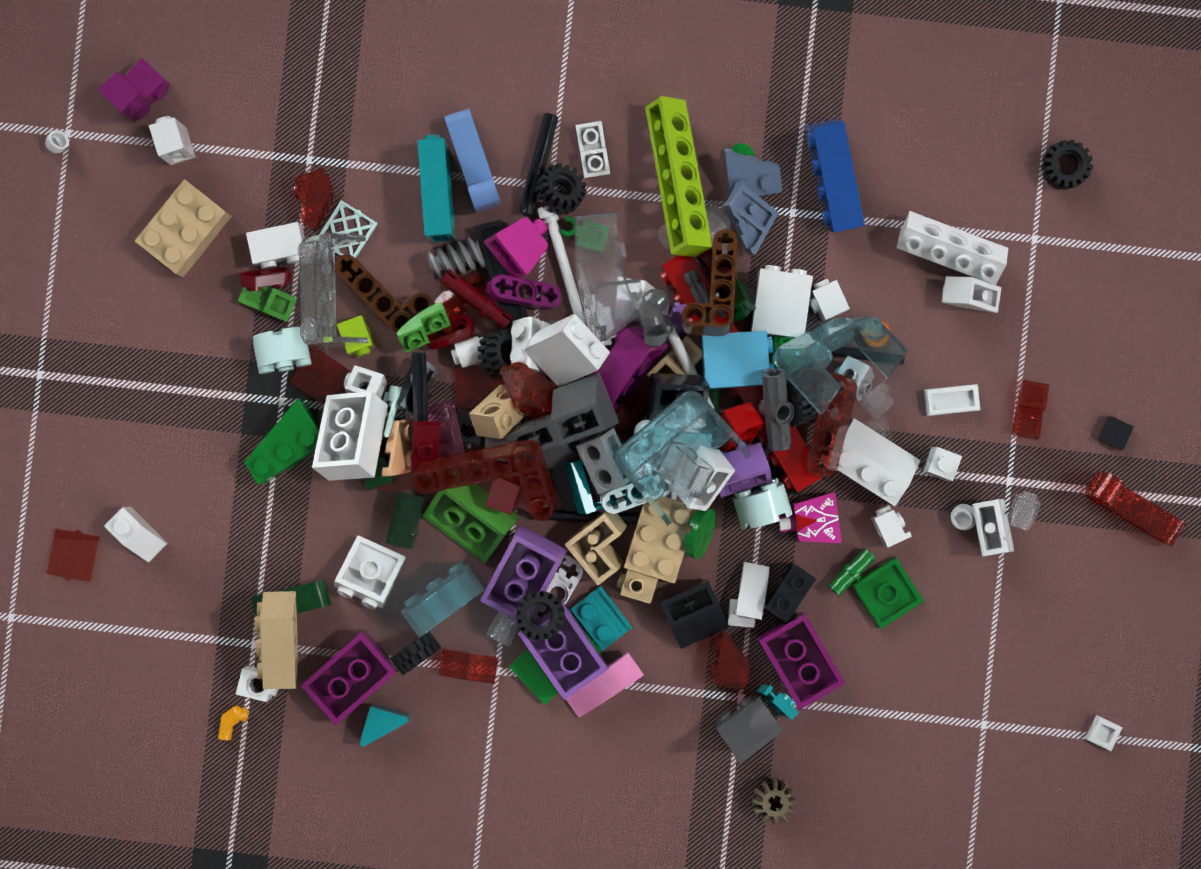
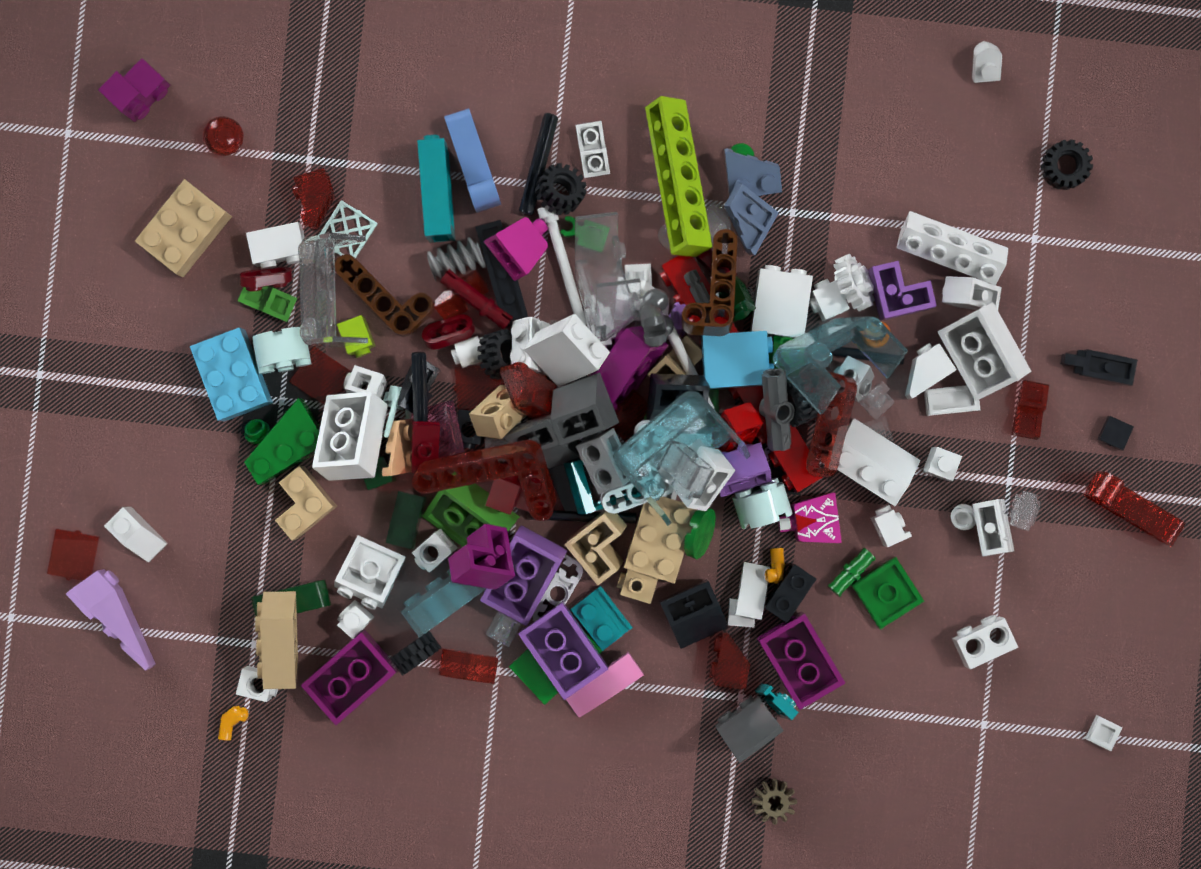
white hinge [45,130,69,154] -> none
white brick [149,116,196,165] -> none
teal slope [360,703,411,747] -> none
bright green slope [397,302,451,353] -> none
magenta beam [486,275,562,310] -> none
black tyre [515,591,565,640] -> none
blue wedge [804,119,865,233] -> none
none -> lavender wedge [66,569,156,670]
none -> medium azure brick [190,327,273,422]
none -> clear red hair [203,116,244,156]
none -> green plate [244,419,271,444]
none -> tan brick [275,466,337,541]
none -> white brick [337,600,374,639]
none -> white brick [412,529,458,573]
none -> magenta brick [448,524,515,590]
none -> white tile [624,264,652,286]
none -> light orange arm [765,548,785,584]
none -> white gear [834,254,875,311]
none -> medium lavender brick [868,261,937,321]
none -> white slope [905,343,957,400]
none -> white brick [938,302,1031,401]
none -> white brick [952,615,1018,670]
none -> white plate [972,41,1002,83]
none -> black hinge [1060,349,1138,386]

